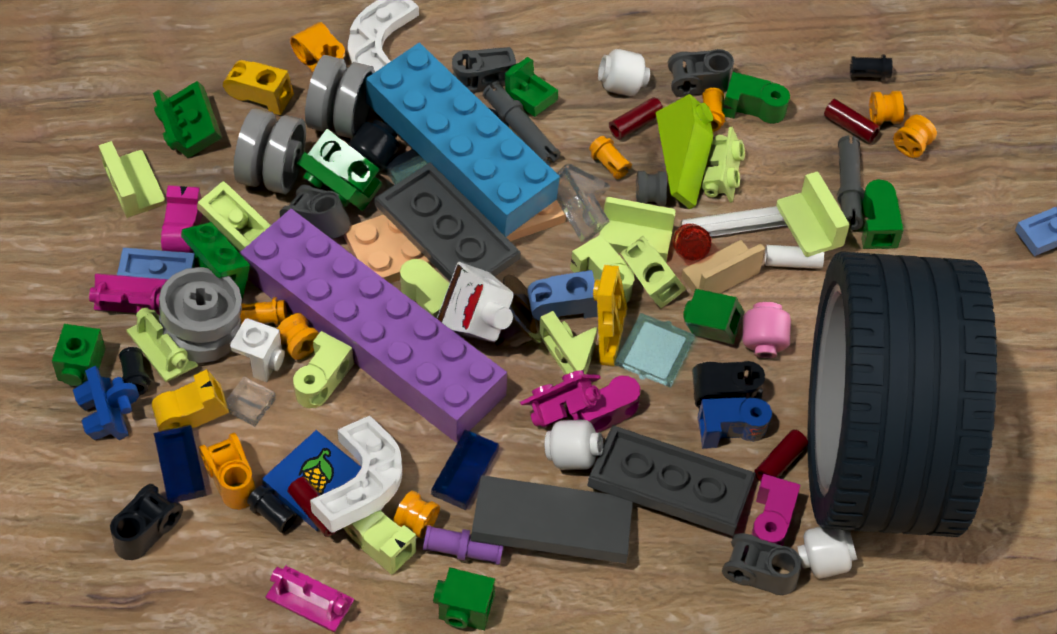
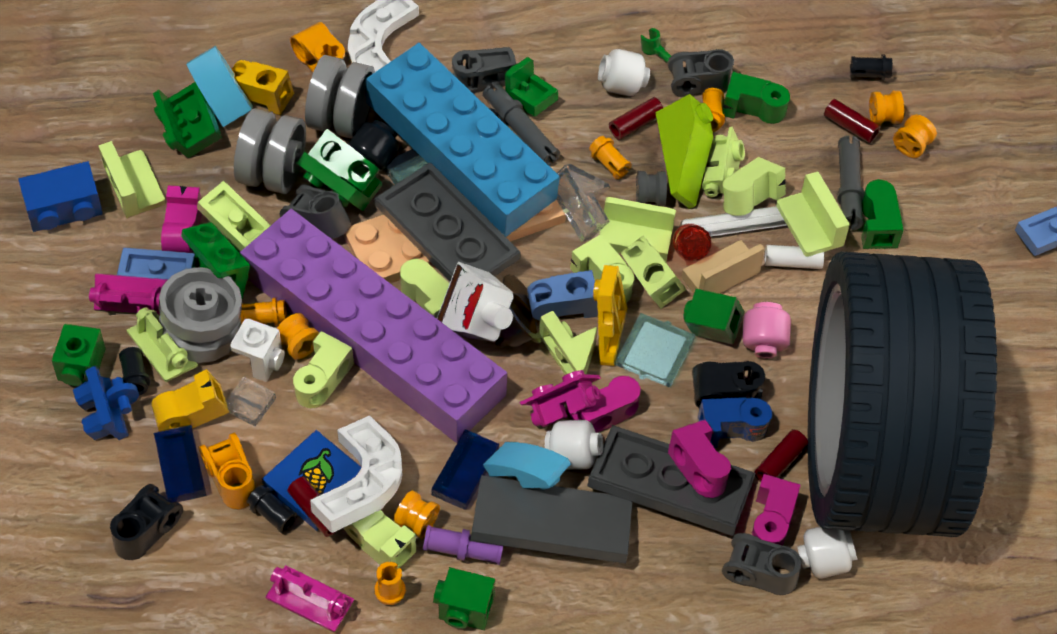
none -> blue brick [18,161,103,232]
none -> medium azure slope [186,46,253,127]
none -> light orange pin [374,562,406,605]
none -> medium azure slope [483,442,571,490]
none -> green hand [640,28,671,64]
none -> dark pink leg [668,419,731,498]
none -> yellowish green leg [723,157,786,216]

